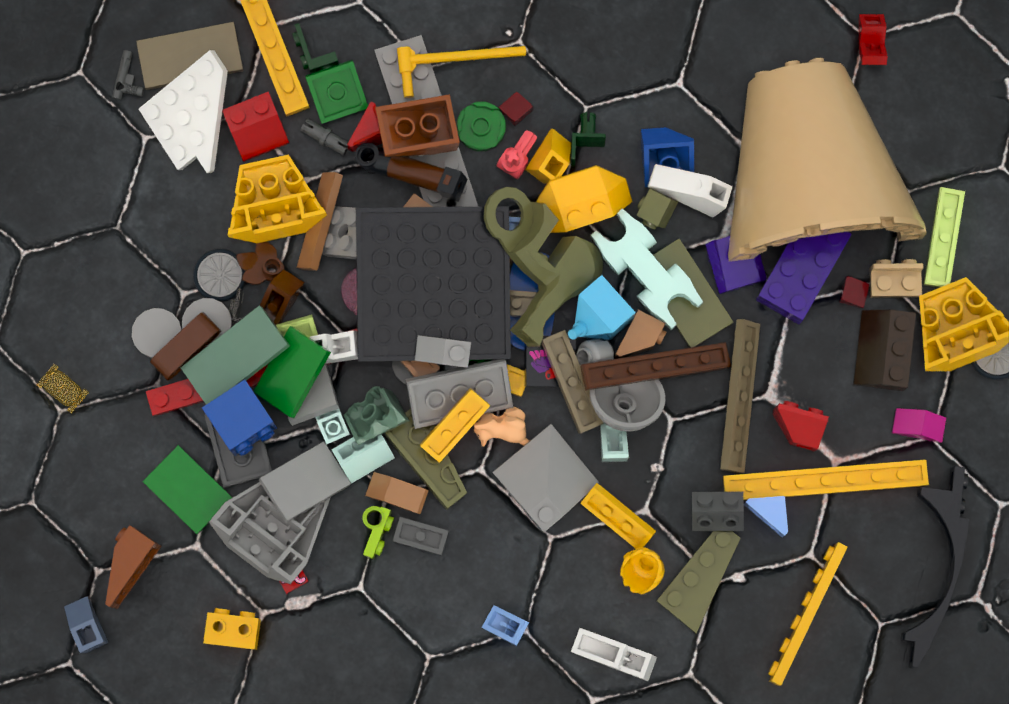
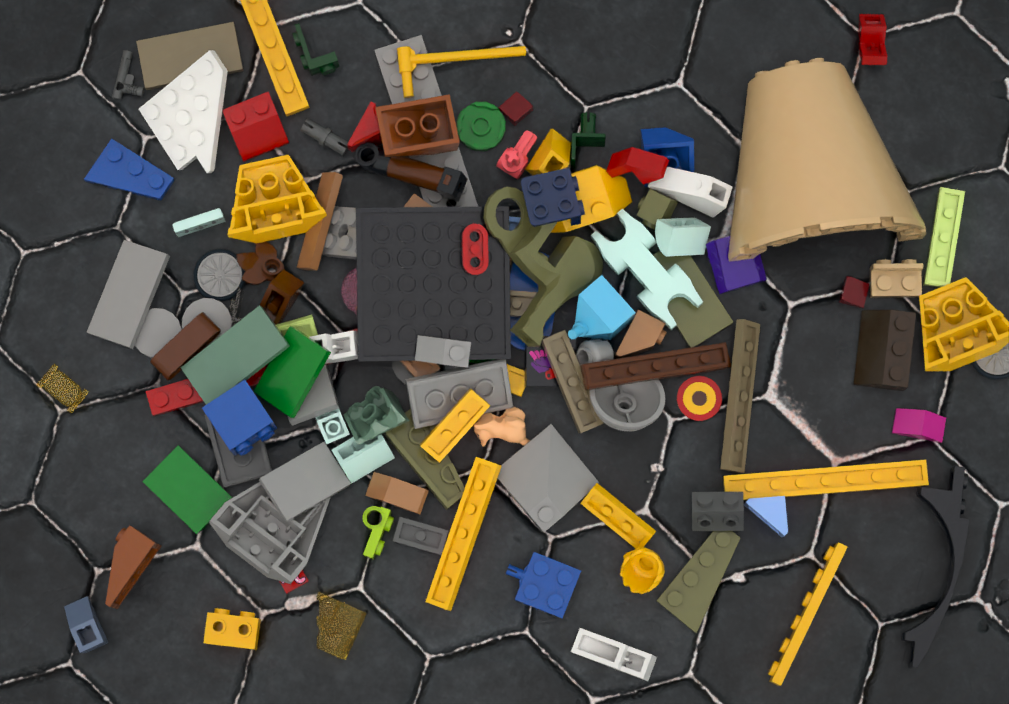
green tile [305,60,368,124] -> none
light blue slope [482,605,529,647] -> none
light aqua slope [600,423,629,462] -> none
dark purple brick [756,232,852,325] -> none
red slope [772,401,829,451] -> none
none -> blue wing [84,139,175,200]
none -> light grey tile [87,240,170,349]
none -> light aqua tile [172,208,226,237]
none -> clear yellow slope [317,592,367,660]
none -> yellow plate [425,457,502,611]
none -> red plate [461,224,489,275]
none -> blue plate [506,552,581,619]
none -> dark blue bracket [521,167,585,227]
none -> red slope [606,147,669,185]
none -> light aqua brick [655,217,711,257]
none -> sticker [677,376,722,421]

